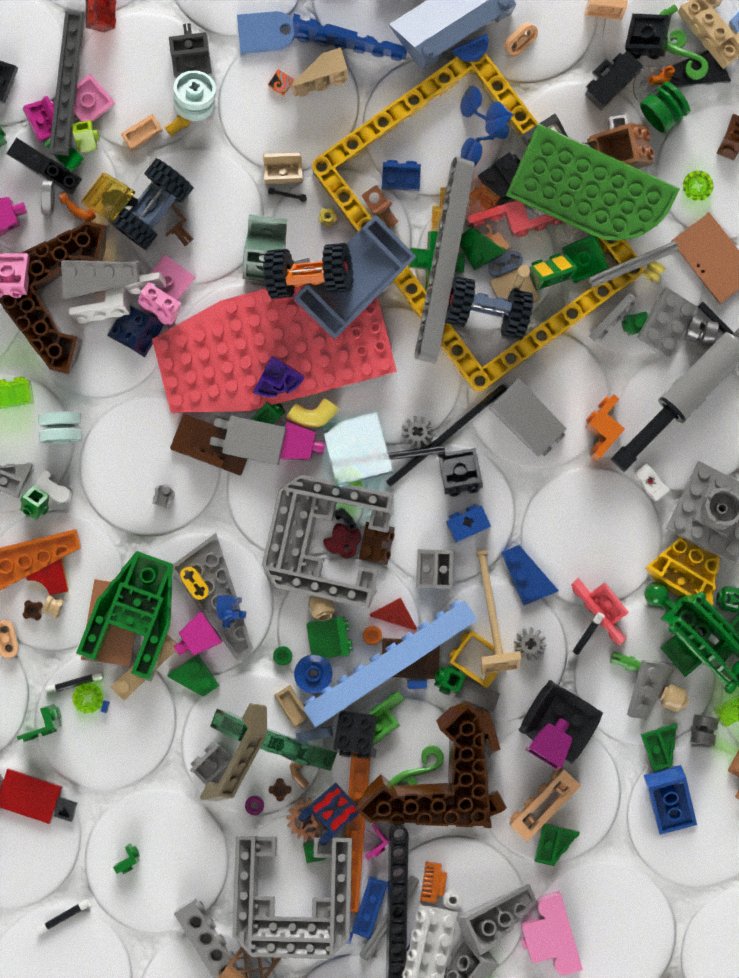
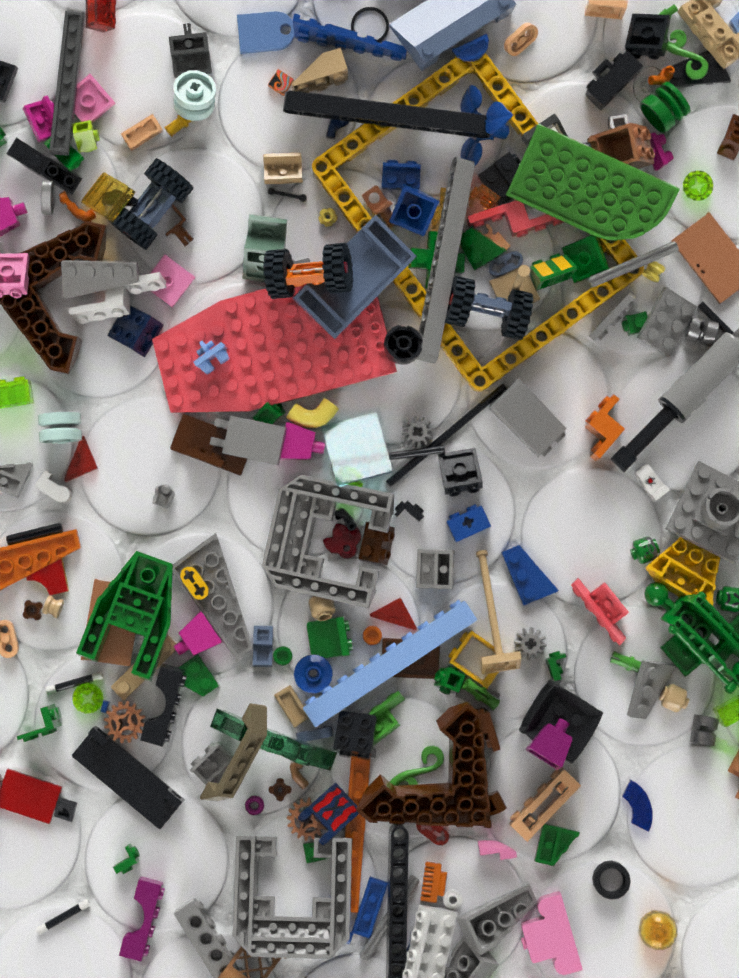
green brick [20,485,50,520] -> none
bright pink plate [138,282,181,327] -> none
blue piece [216,595,246,628] -> none
dark purple brick [253,356,305,397] -> none
dark pink bracket [365,823,388,860] -> none
blue tile [407,680,427,689] -> none
black bar [567,612,605,663] -> none
green wing [640,723,677,772] -> none
blue slope [644,765,697,835] -> none
none -> black axle [6,523,63,545]
none -> clear red tile [64,436,99,482]
none -> black bracket [72,726,185,829]
none -> nougat gear [104,701,146,743]
none -> magenta arch [119,876,165,961]
none -> black arch [140,663,187,747]
none -> light blue hips [193,340,230,375]
none -> sand blue slope [253,626,273,667]
none -> black beam [283,91,490,138]
none -> dark blue arm [326,119,349,139]
none -> black piece [351,7,389,42]
none -> black cylinder [384,325,423,365]
none -> blue slope [389,184,439,236]
none -> black bracket [394,500,424,522]
none -> clear red beam [416,825,449,846]
none -> bright green pin [462,678,500,710]
none -> bright pink slope [478,840,517,860]
none -> green bracket [545,651,566,681]
none -> black tyre [592,860,631,900]
none -> clear blue tile [622,779,653,832]
none -> green head [630,536,660,564]
none -> clear yellow cylinder [638,910,678,950]
none -> dark pink hips [650,132,674,171]

